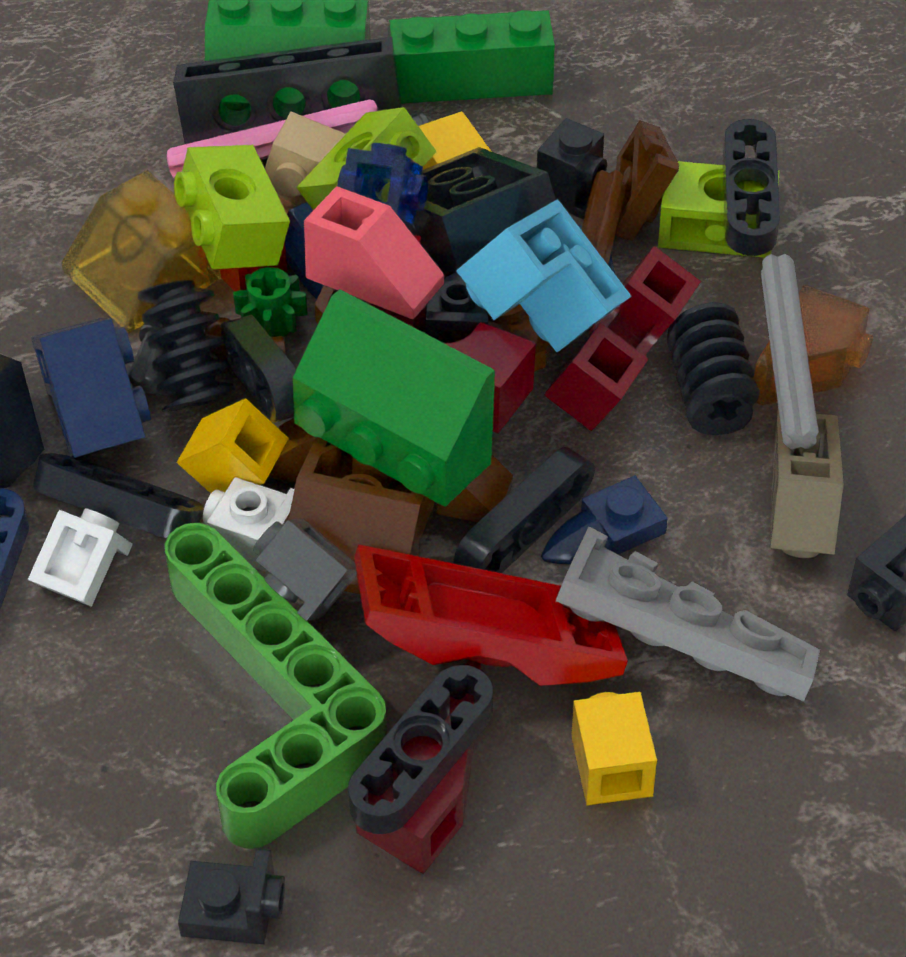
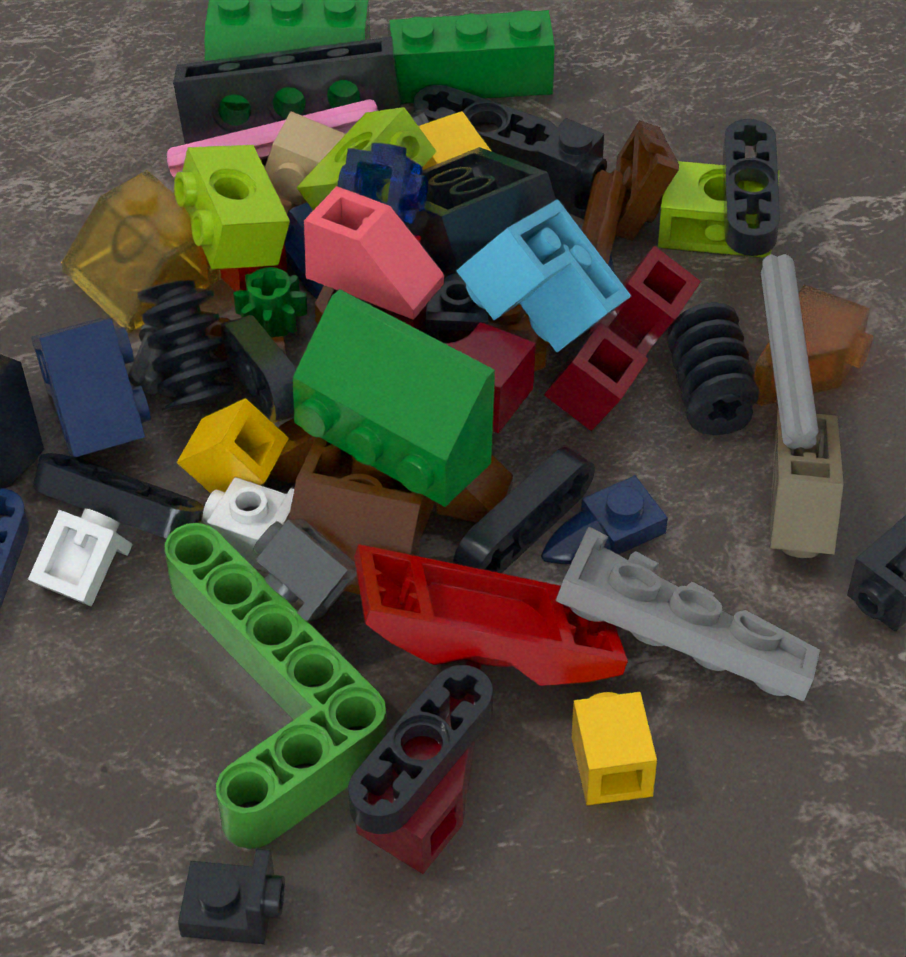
none -> black beam [414,85,557,168]

